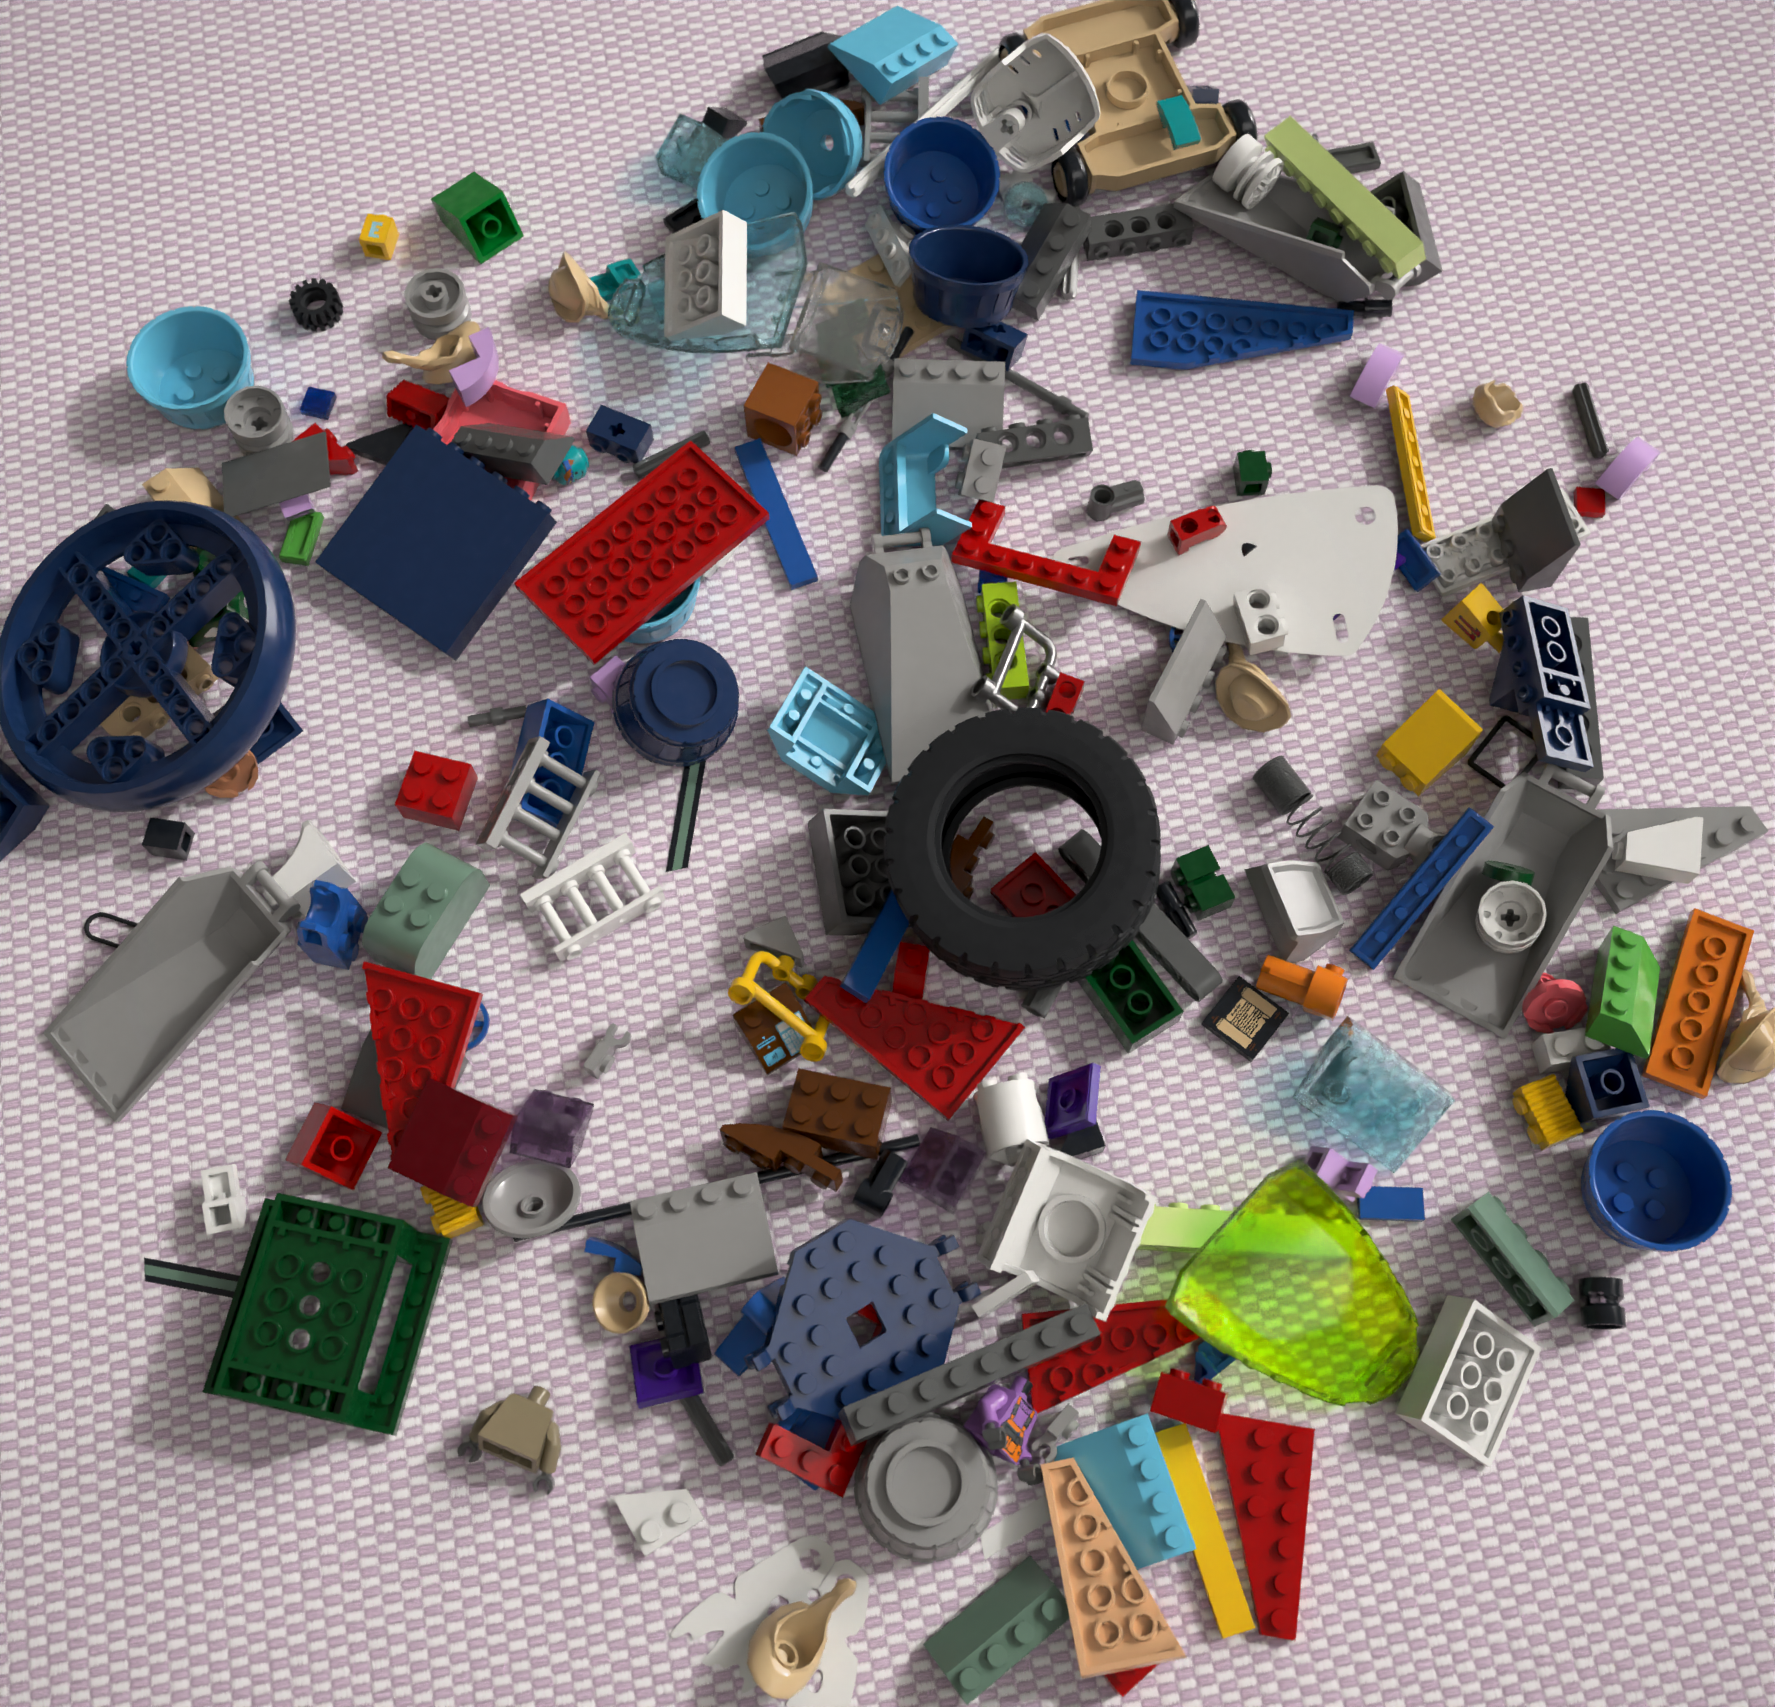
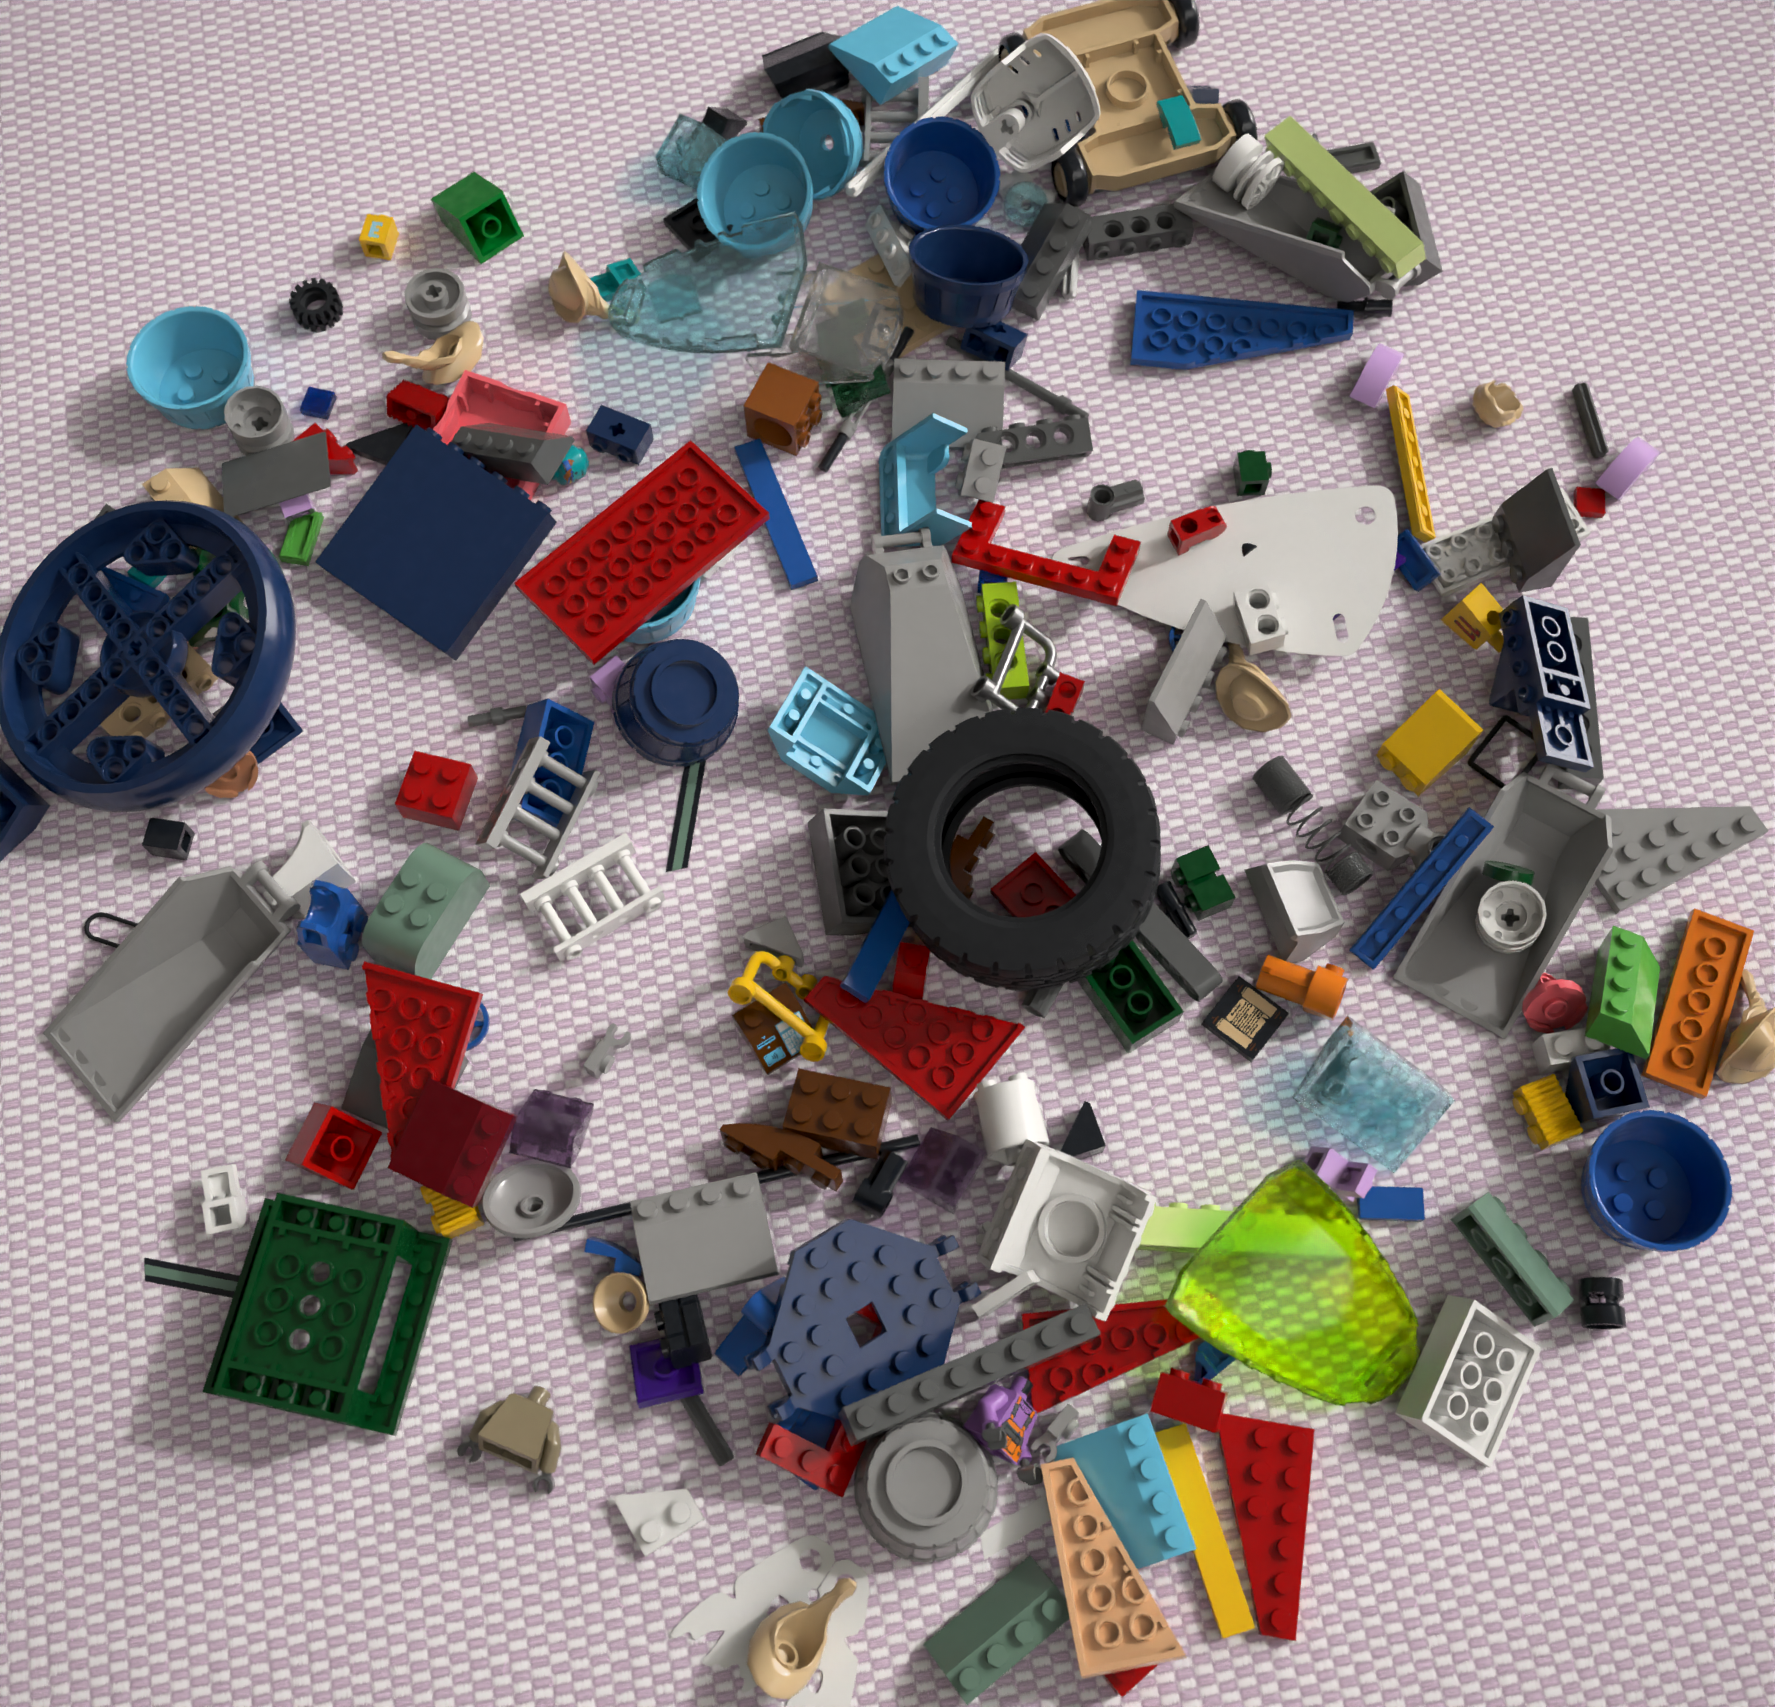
lavender brick [449,327,499,407] -> none
dark grey axle [632,431,710,478] -> none
white slope [664,210,747,341] -> none
dark purple tile [1044,1062,1101,1140] -> none
white slope [1612,817,1703,884] -> none

